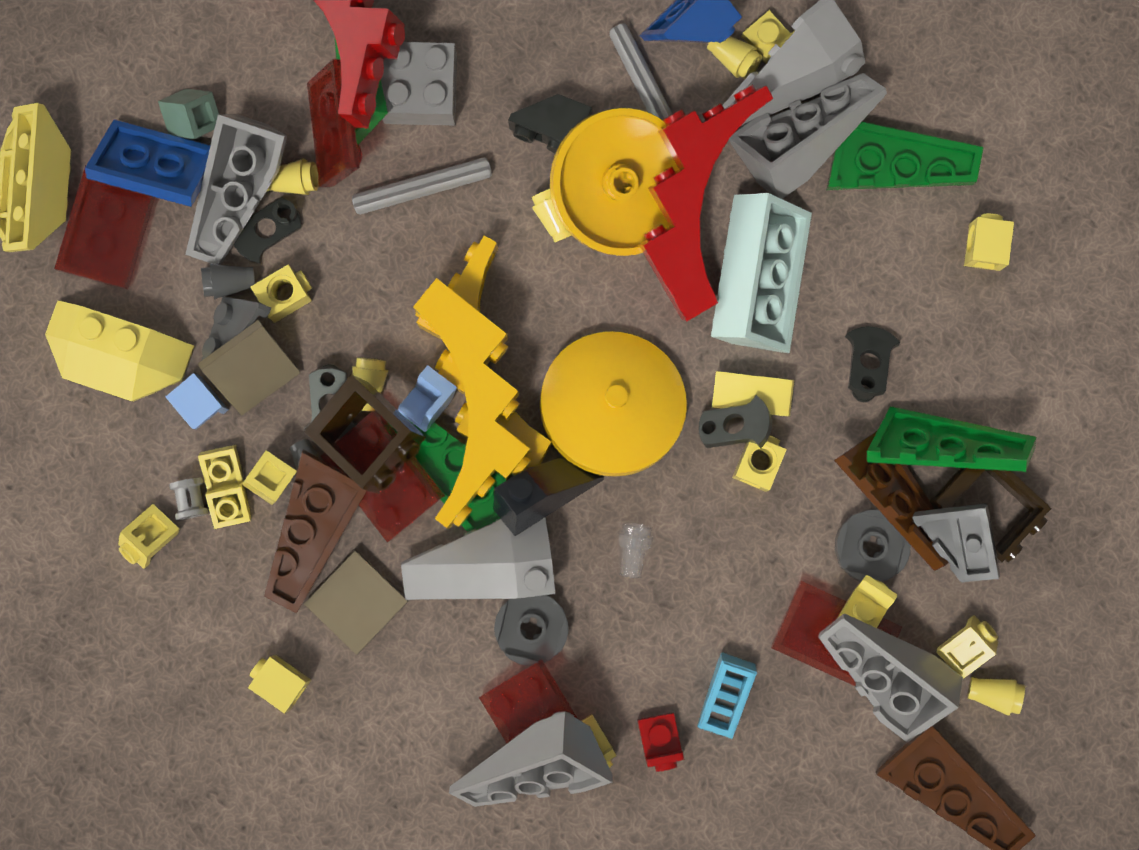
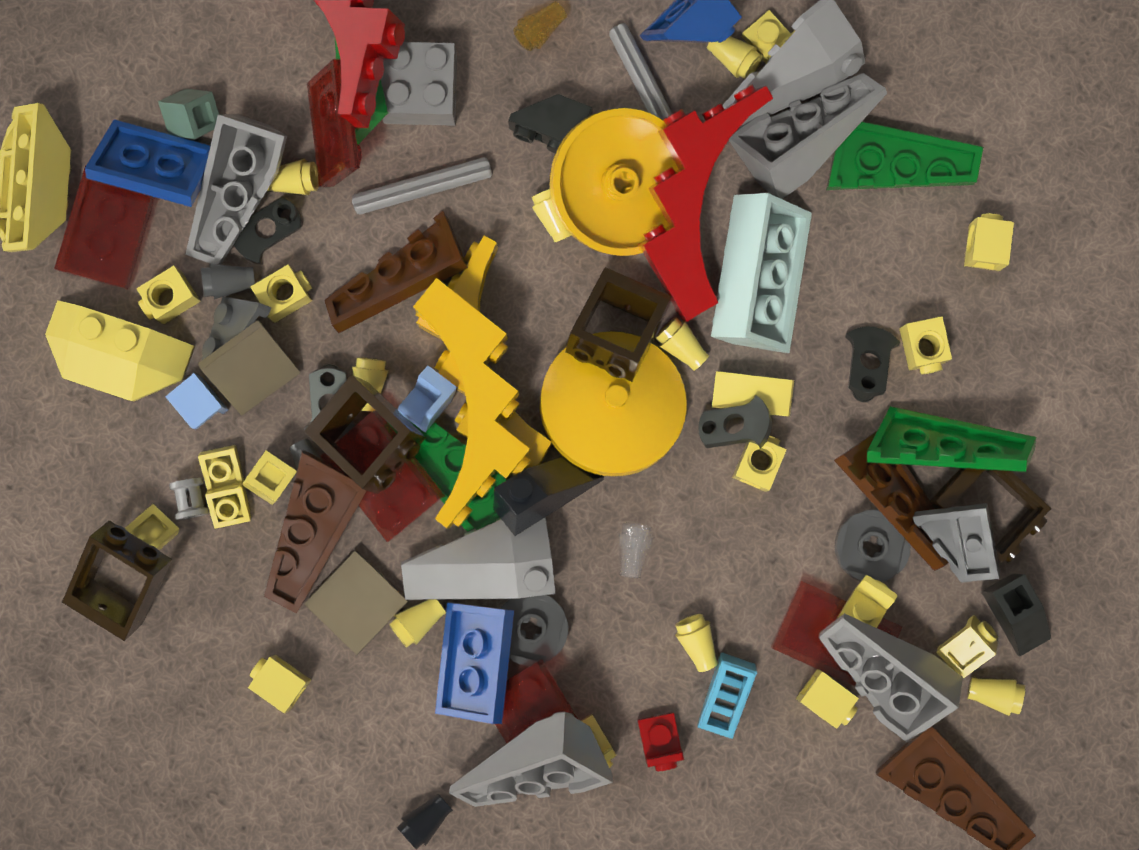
none -> dark brown window [62,520,172,641]
none -> light yellow brick [137,265,201,324]
none -> reddish brown wing [324,211,468,334]
none -> light yellow cone [389,599,446,648]
none -> black cone [397,794,453,850]
none -> plate [435,603,514,724]
none -> clear yellow cone [513,1,567,51]
none -> dark brown window [565,267,672,382]
none -> light yellow cone [655,317,709,371]
none -> light yellow cone [675,614,718,672]
none -> light yellow brick [796,669,859,729]
none -> light yellow brick [900,316,952,375]
none -> pearl dark grey slope [981,574,1052,657]

